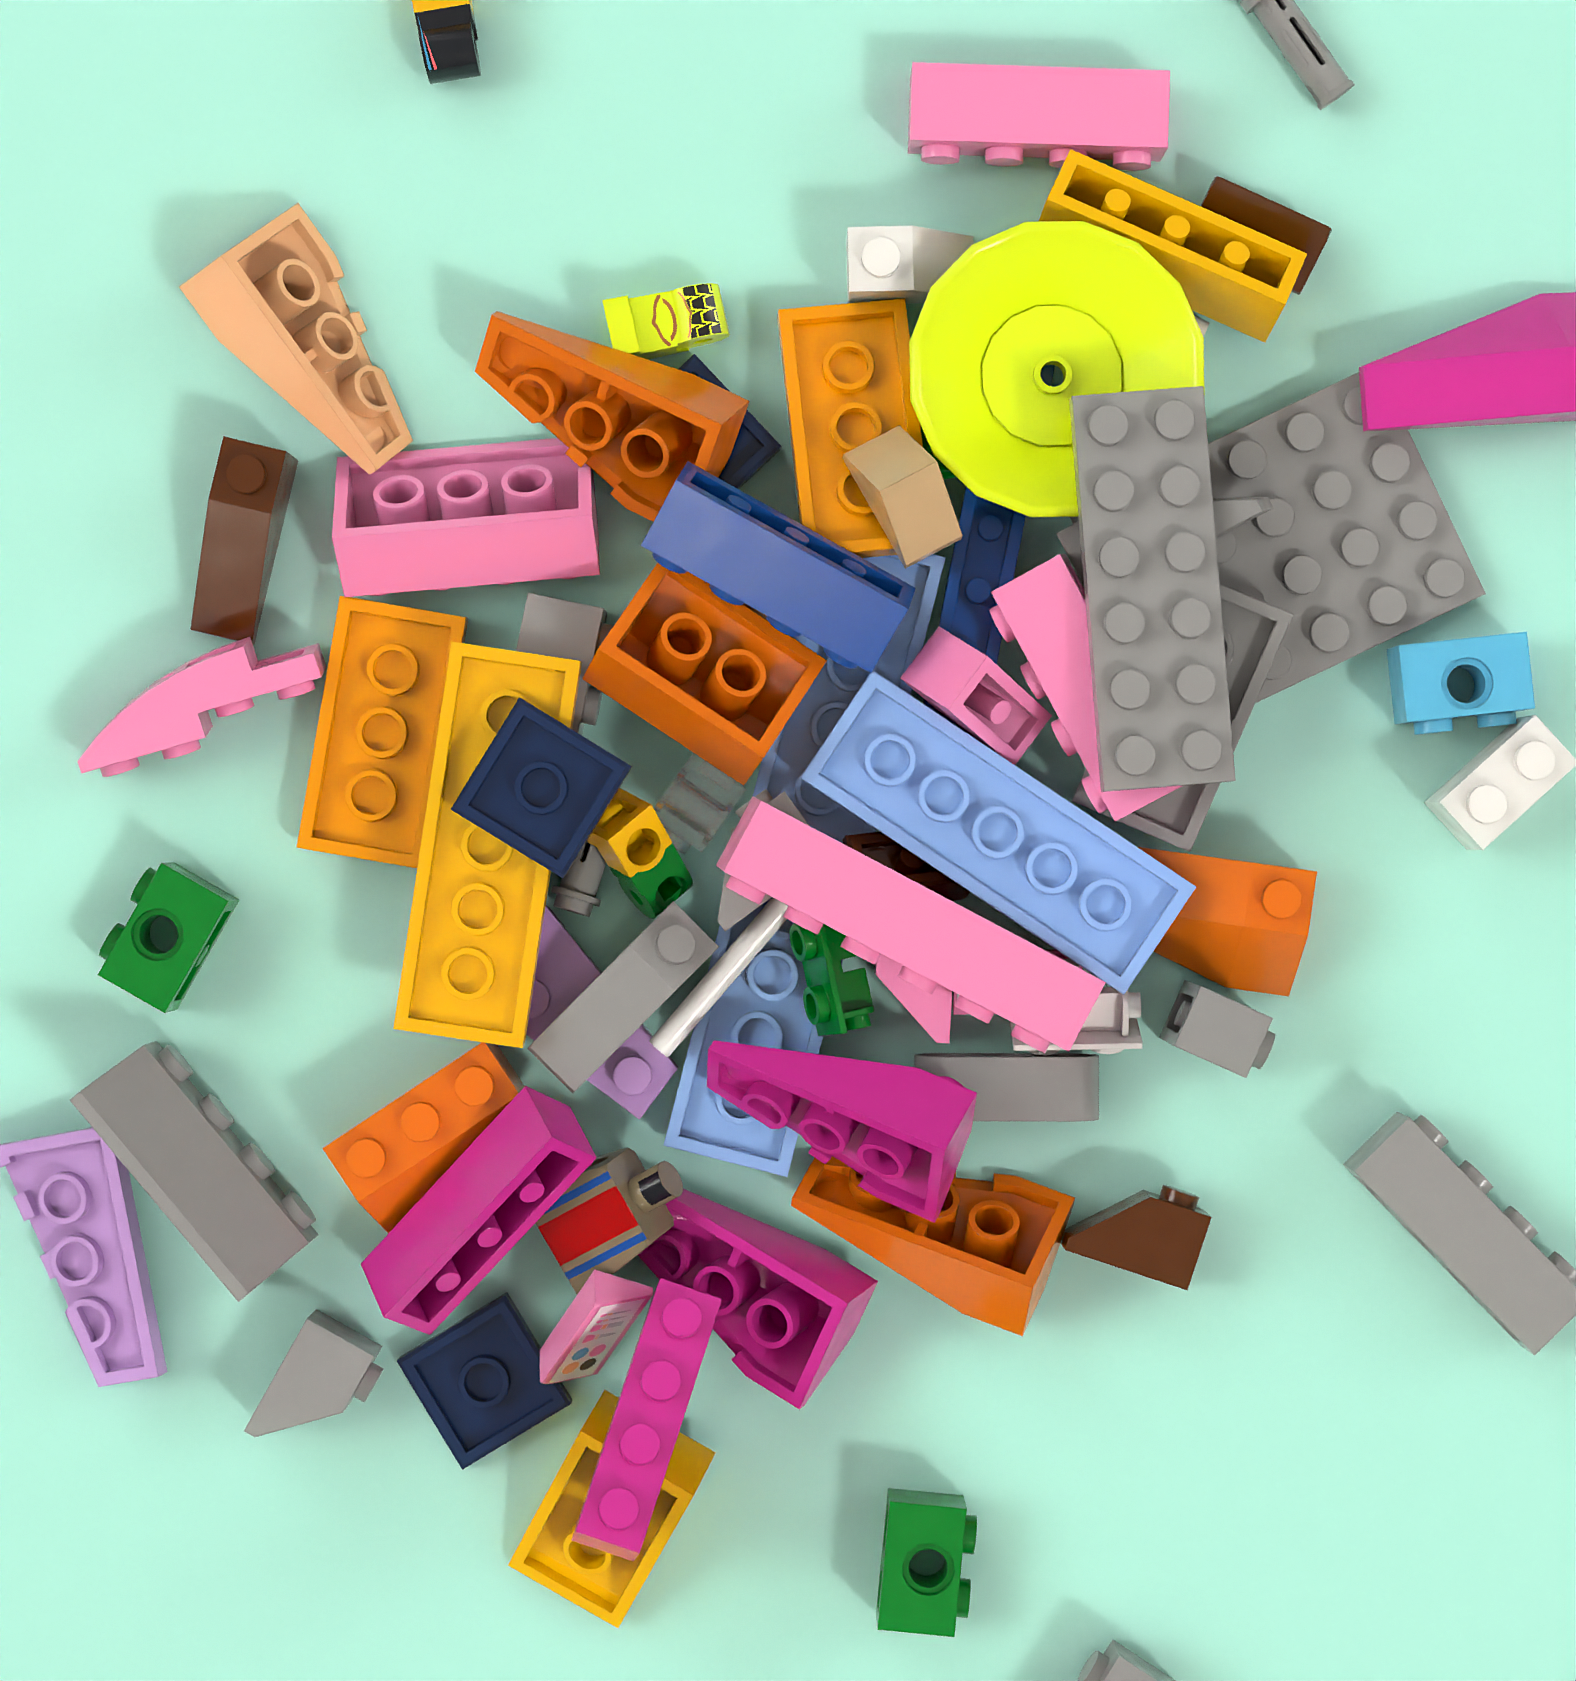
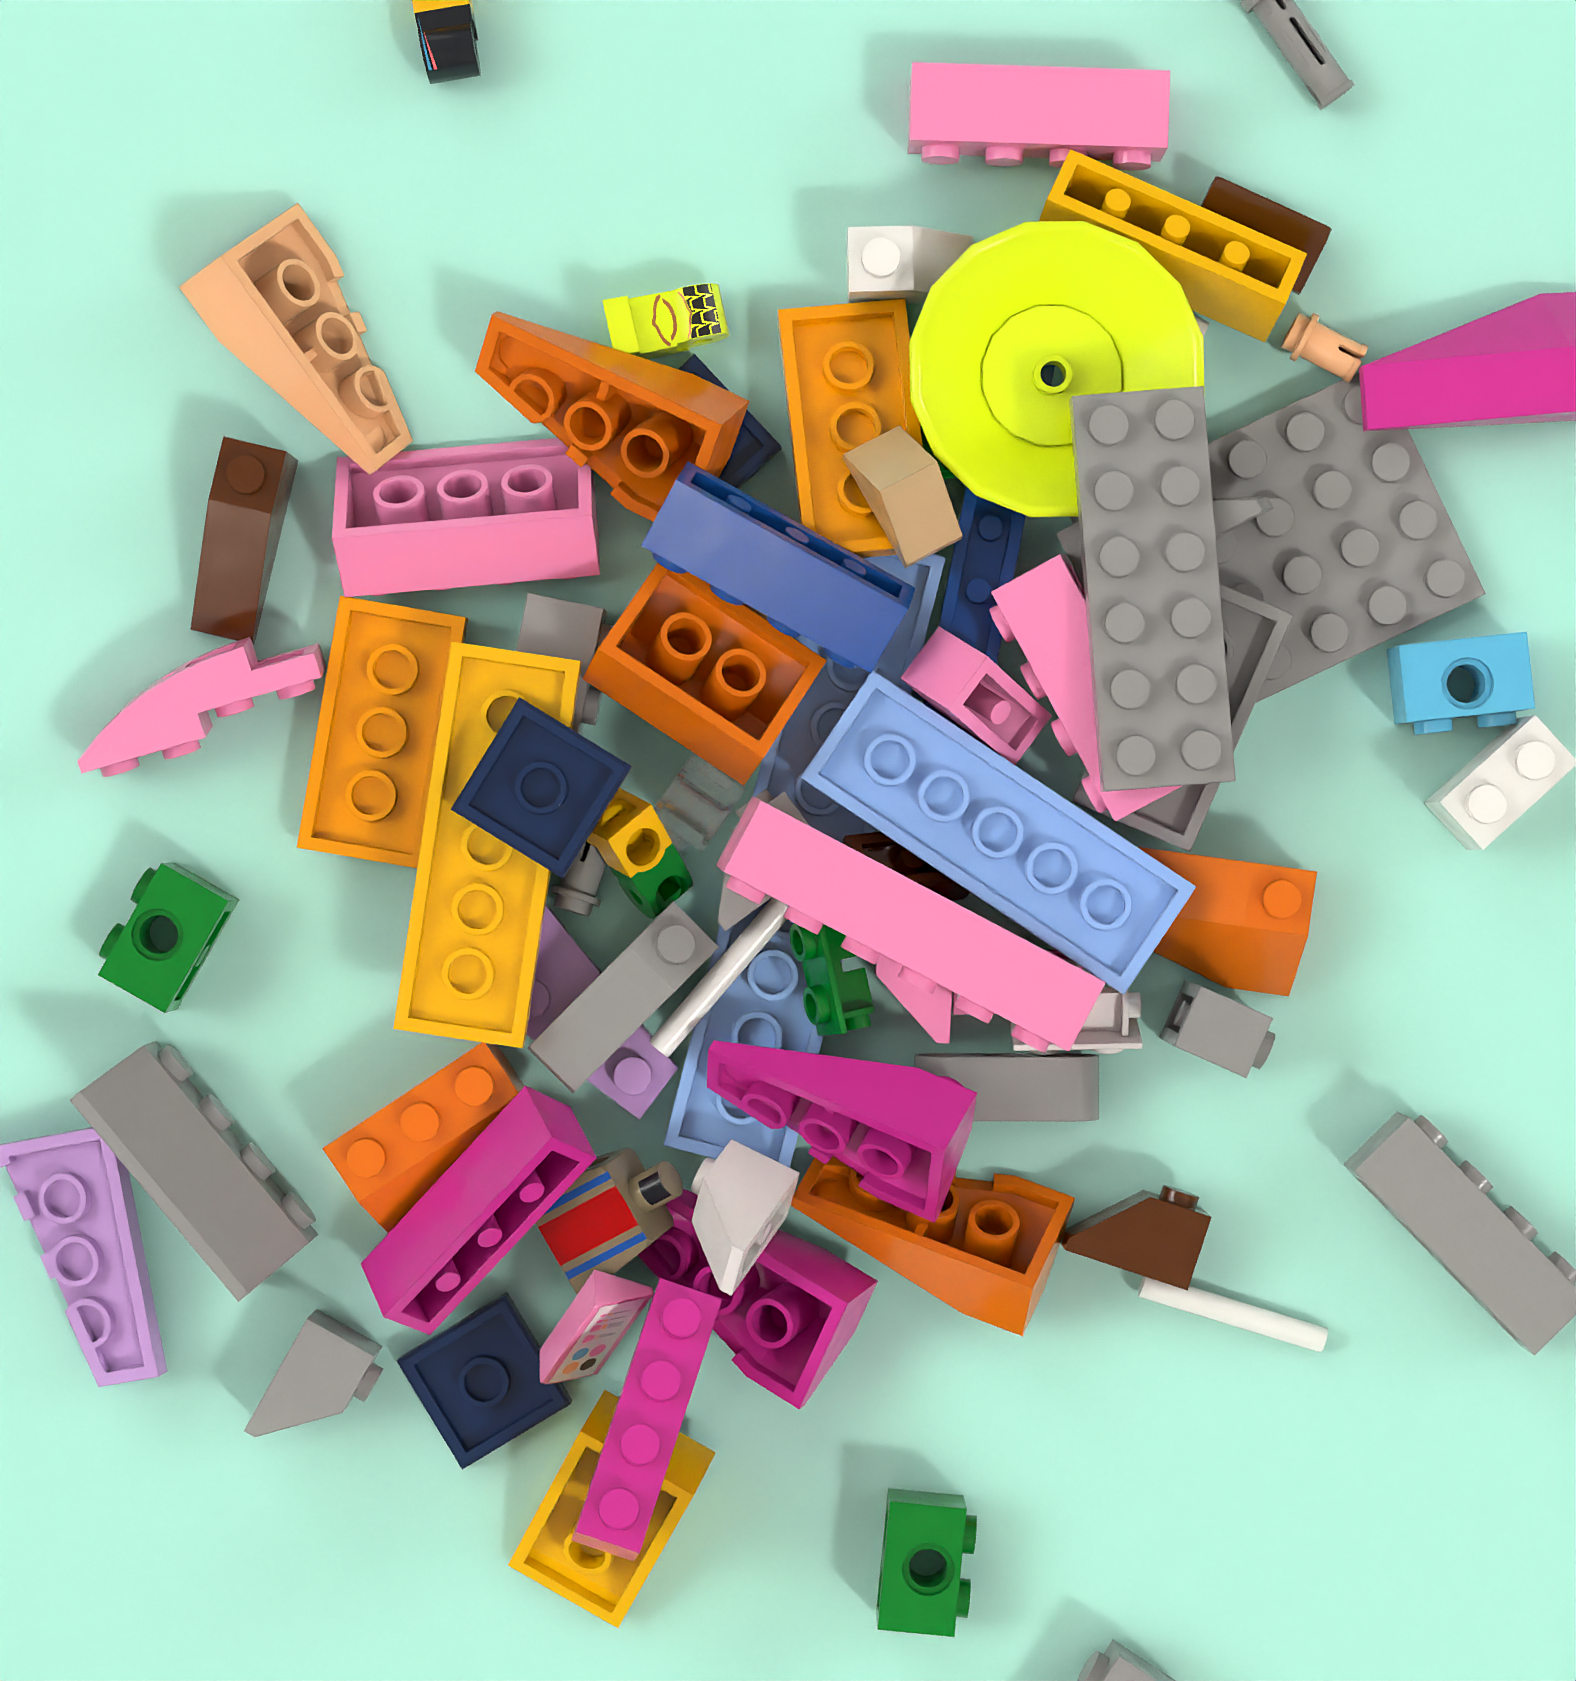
none -> white slope [691,1139,800,1295]
none -> white bar [1138,1276,1328,1353]
none -> light nougat pin [1281,313,1368,383]

